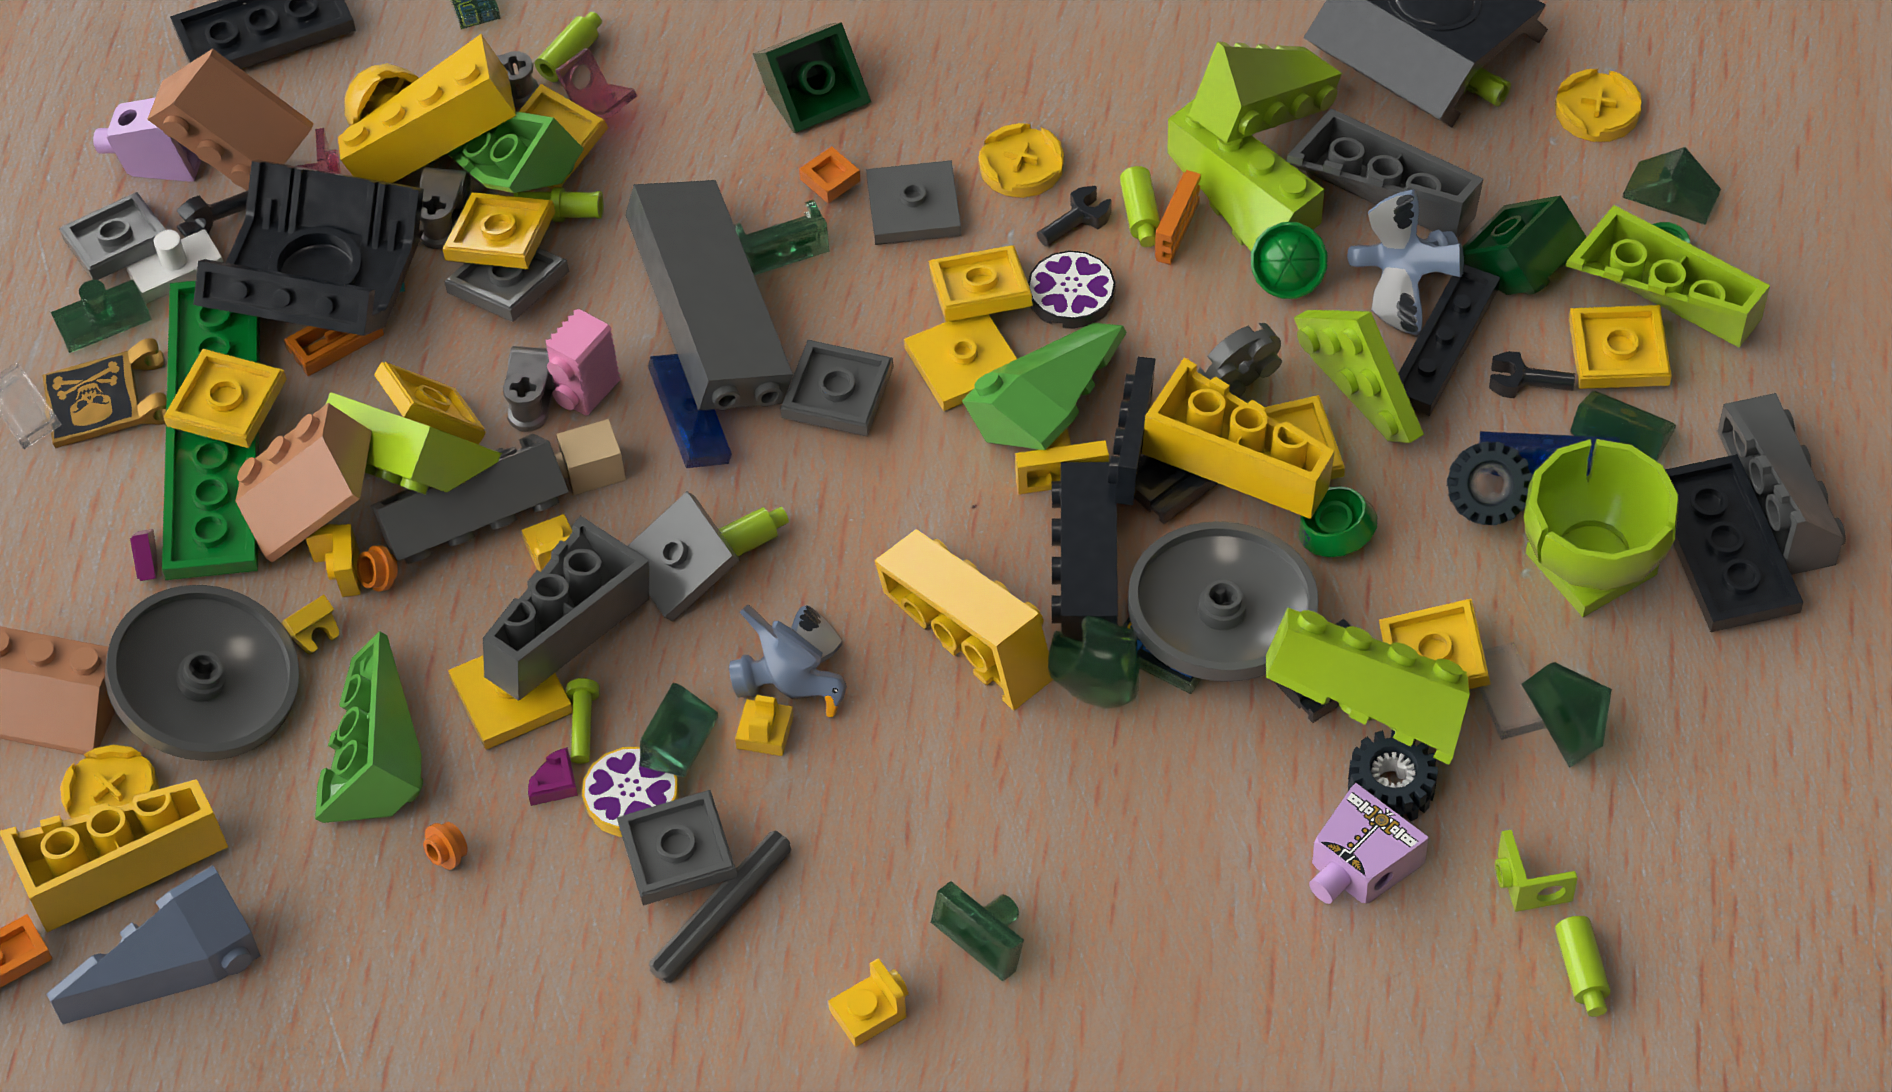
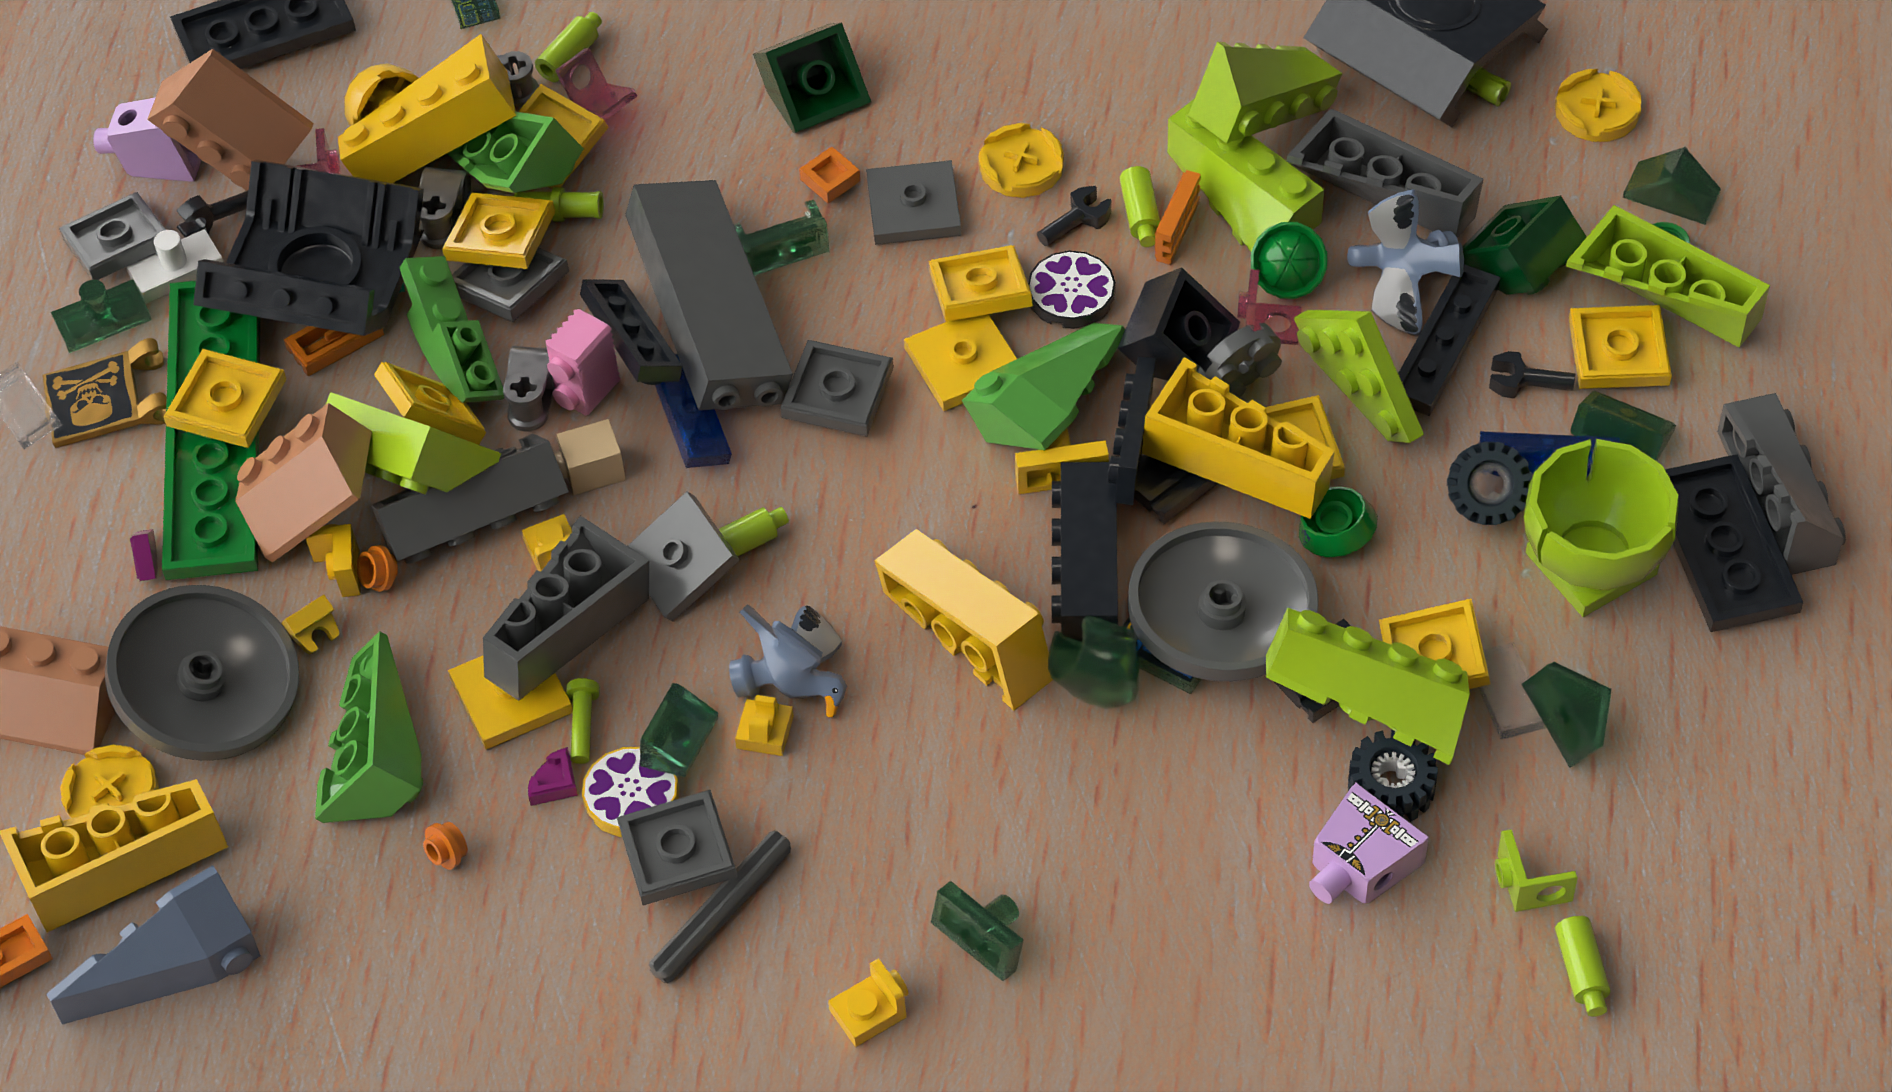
none -> bright green slope [399,256,504,403]
none -> black plate [580,279,683,385]
none -> black slope [1117,267,1241,381]
none -> clear pink bracket [1237,269,1302,345]

